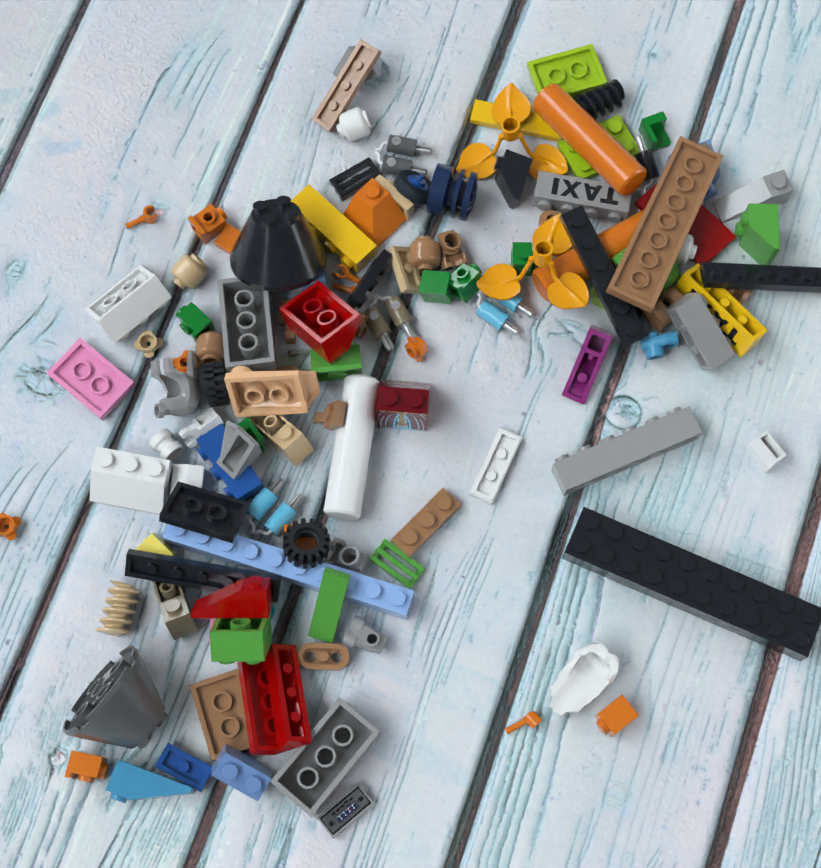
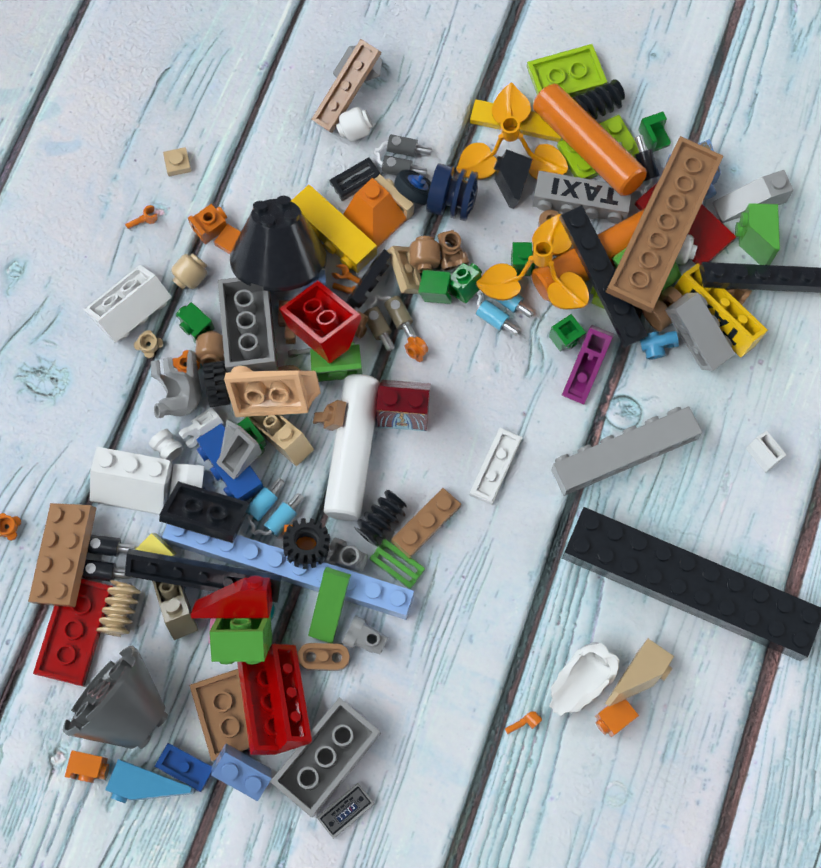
bright pink plate [47,338,135,420] -> none
none -> medium nougat plate [28,503,97,607]
none -> red tile [33,578,113,687]
none -> black piece [82,535,136,581]
none -> tan plate [163,147,191,177]
none -> black piece [354,490,407,547]
none -> green brick [549,314,586,352]
none -> tan slope [605,638,674,707]

